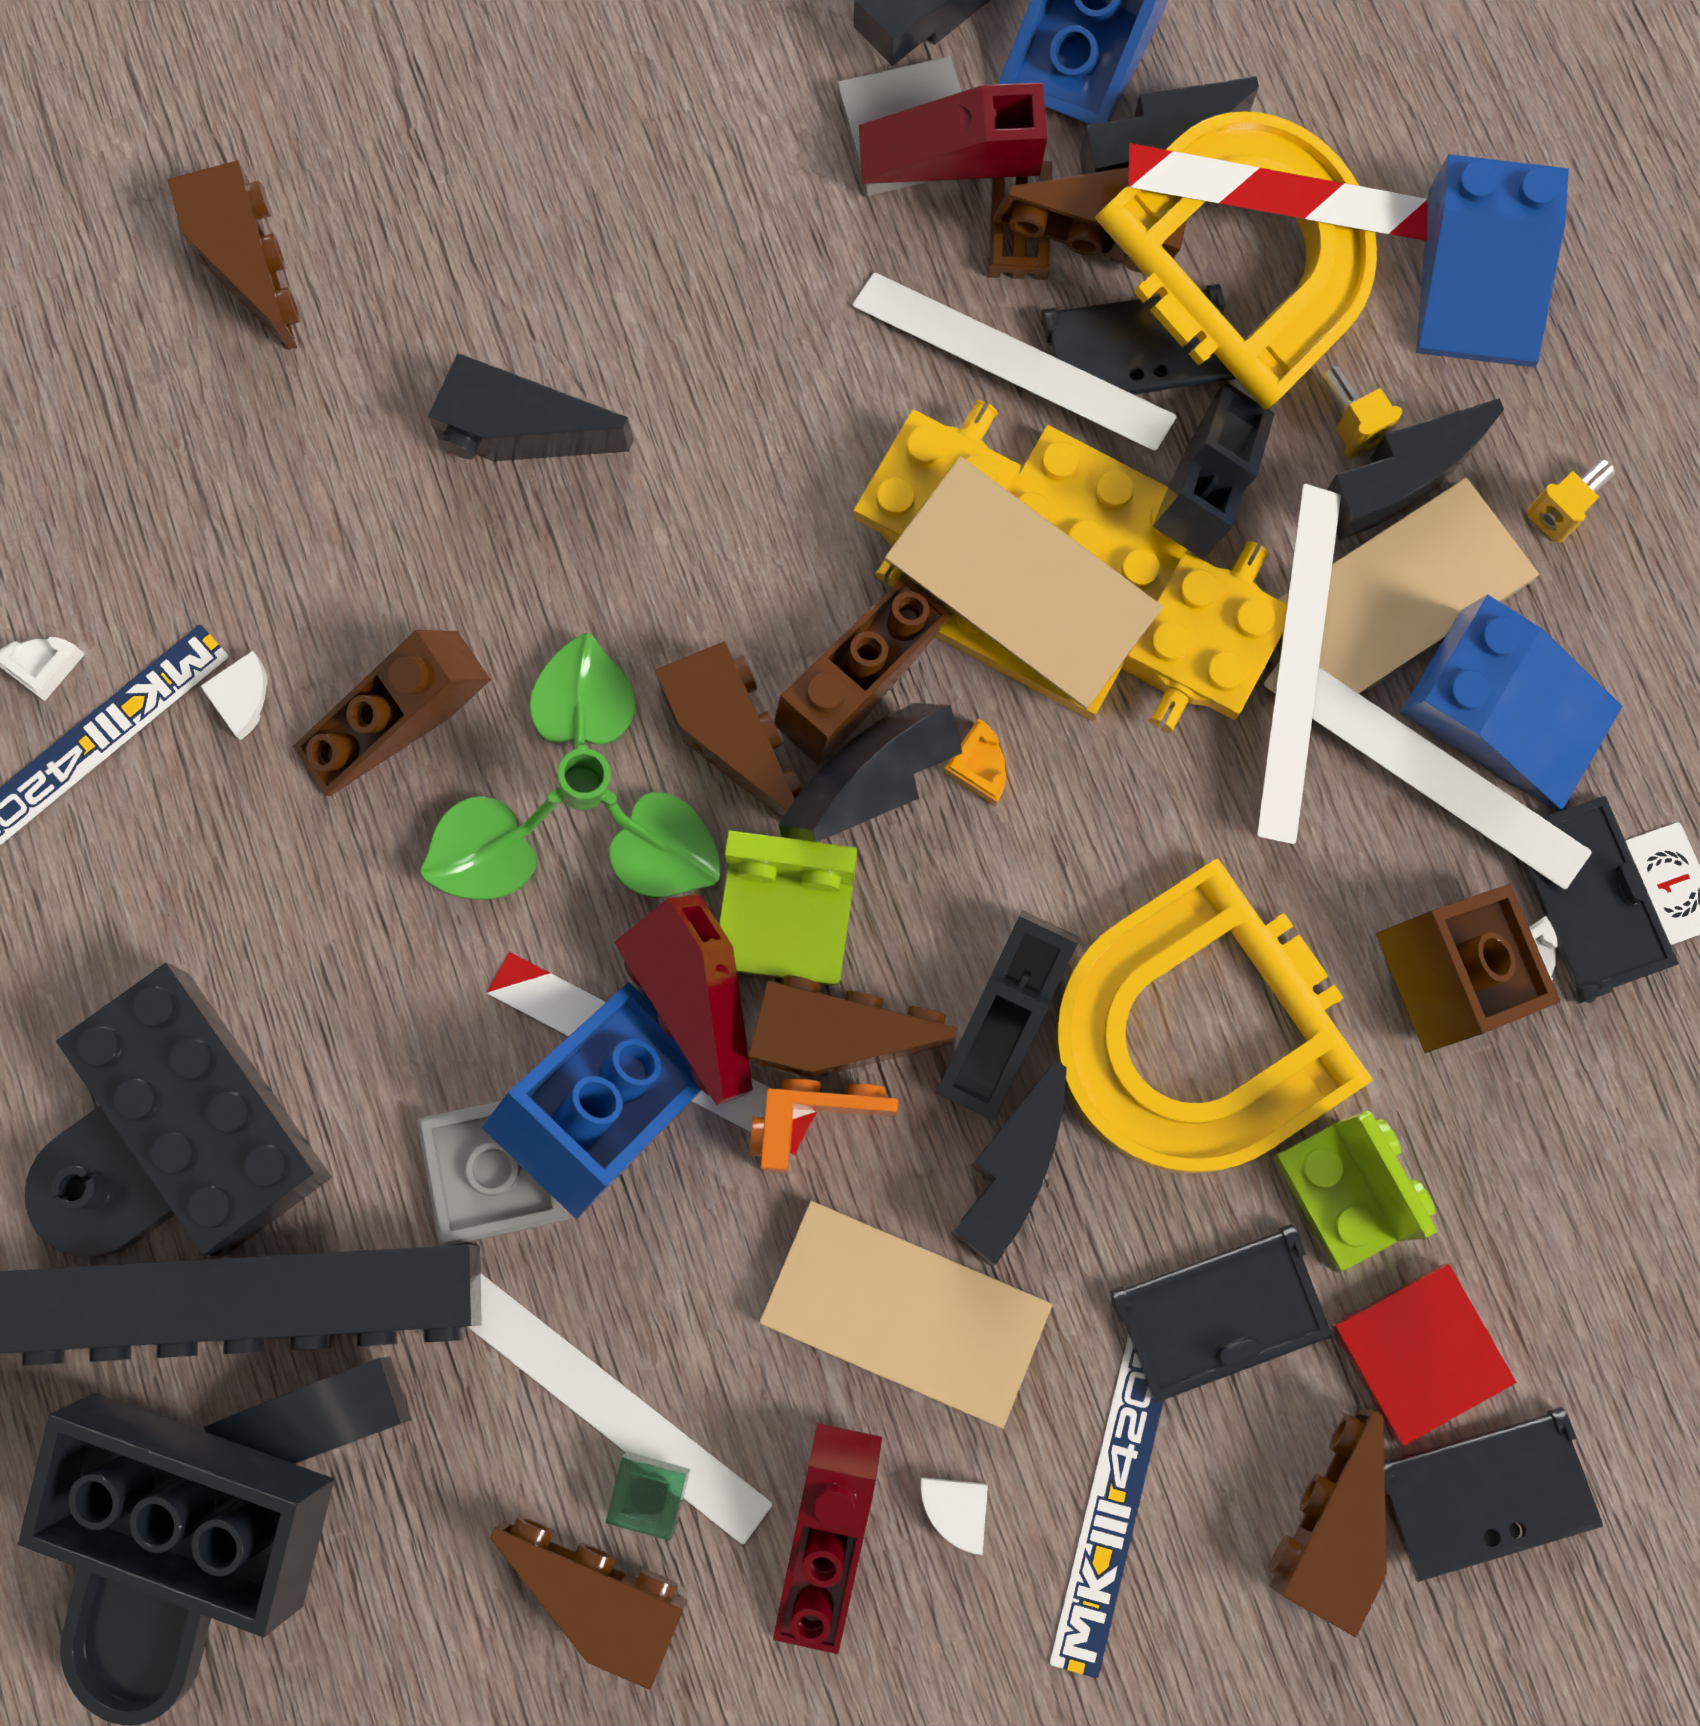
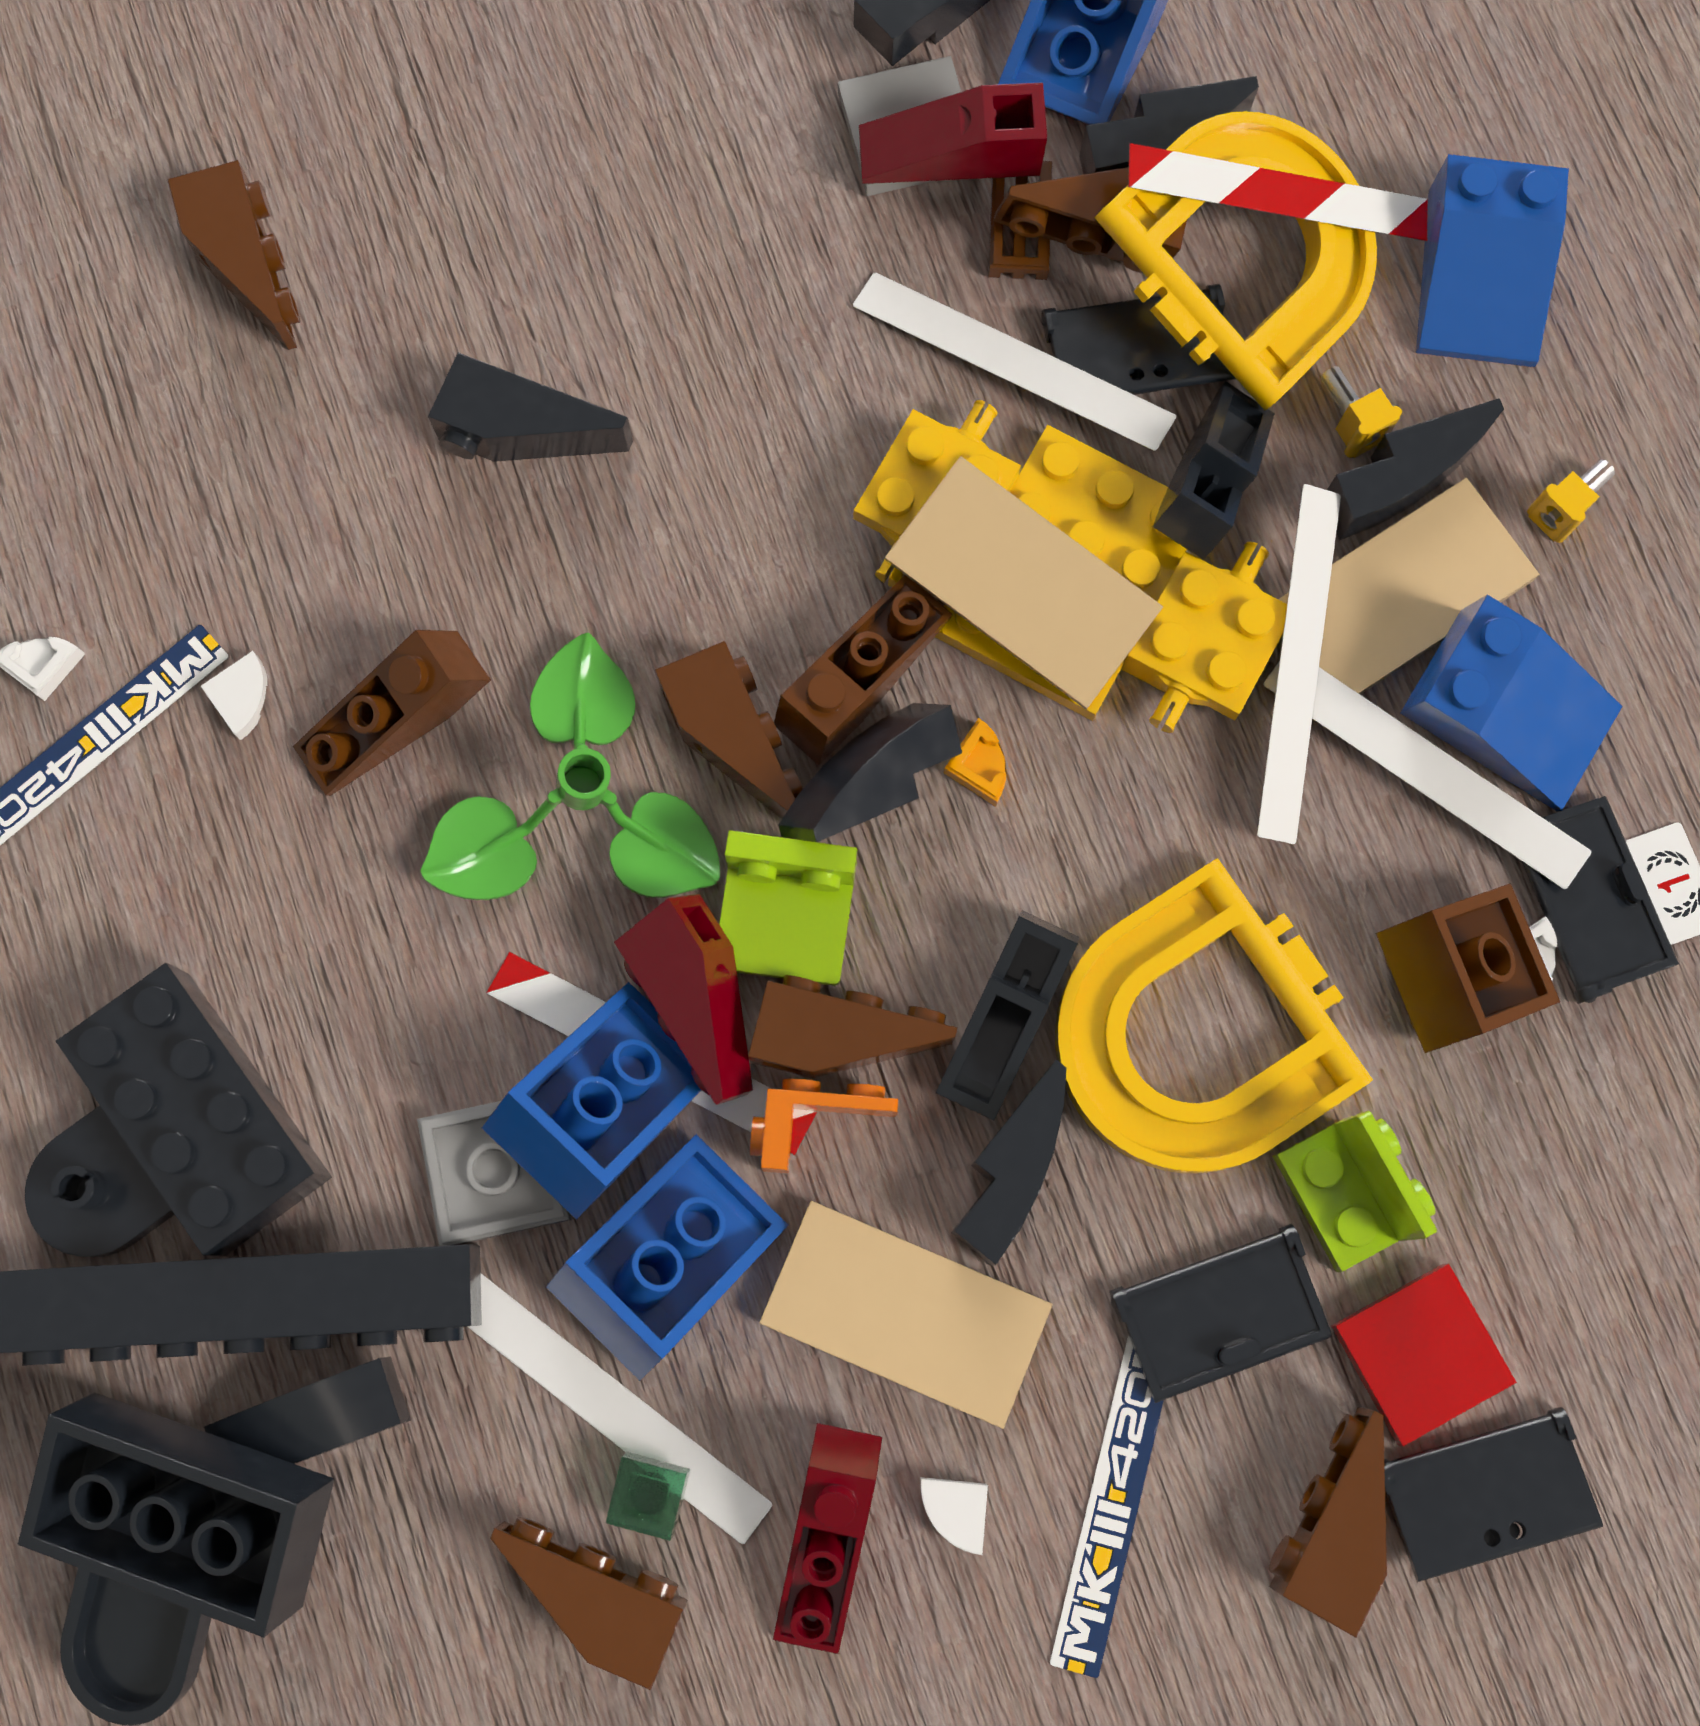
none -> blue slope [546,1134,788,1381]

